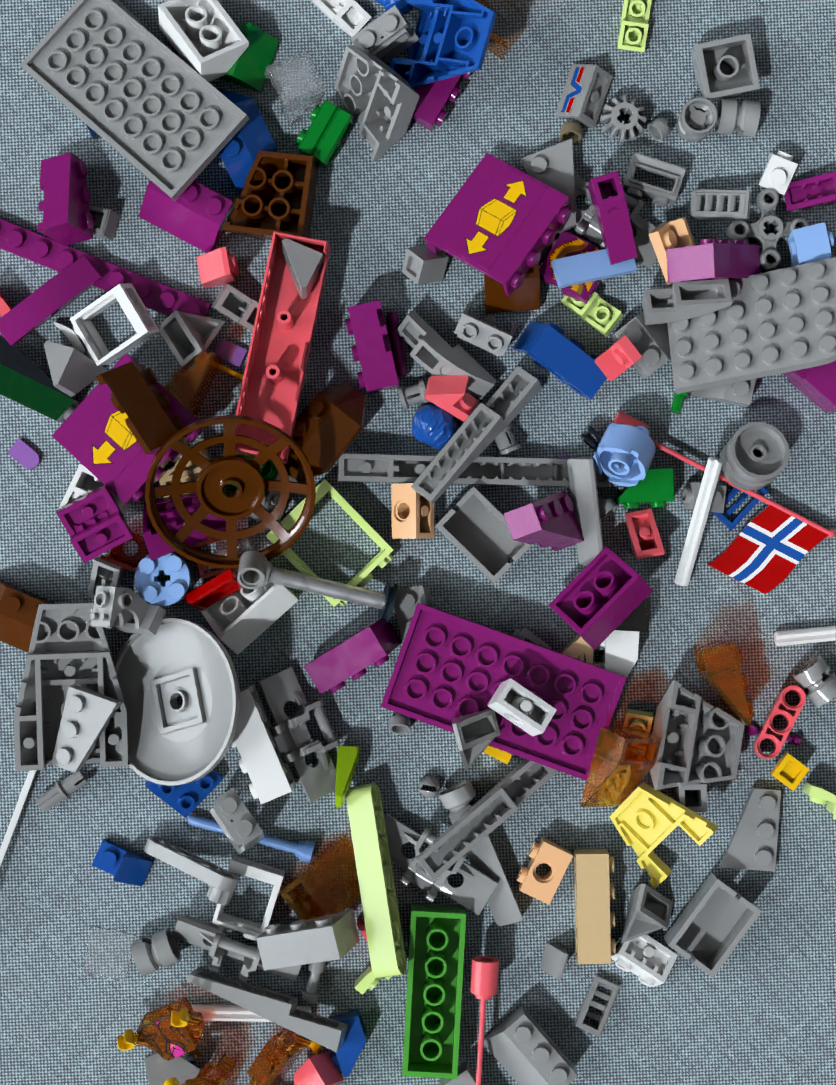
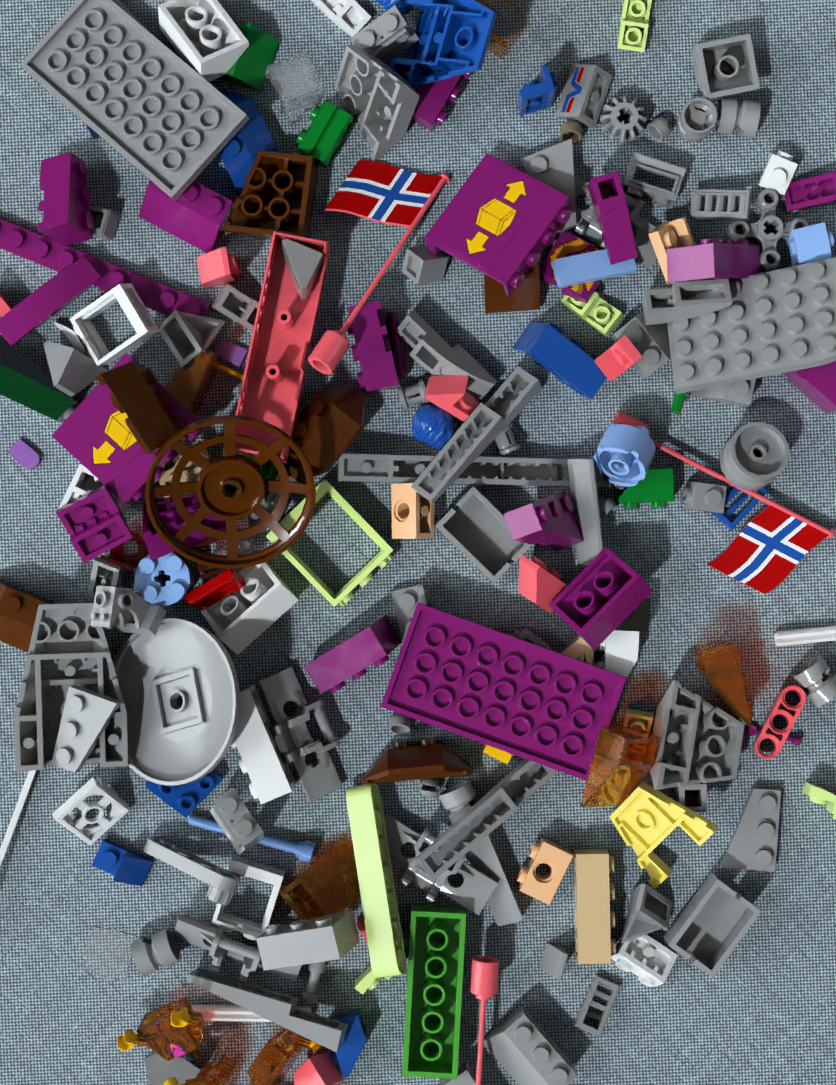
light grey axle [36,770,89,812] -> none
piece [237,550,397,623] -> none
lime slope [335,746,360,808] -> none
light grey slope [452,709,501,771] -> none
light grey window [454,302,518,356] -> none
white brick [487,678,557,737] -> none
black bush [580,426,602,452] -> none
coral slope [625,508,665,560] -> none
white axle [674,457,723,587] -> none
yellow tile [769,752,810,791] -> none
none -> white piece [52,777,131,846]
none -> flag [308,160,450,375]
none -> reddish brown wedge [362,737,472,785]
none -> blue bracket [517,64,558,116]
none -> coral slope [519,555,567,614]

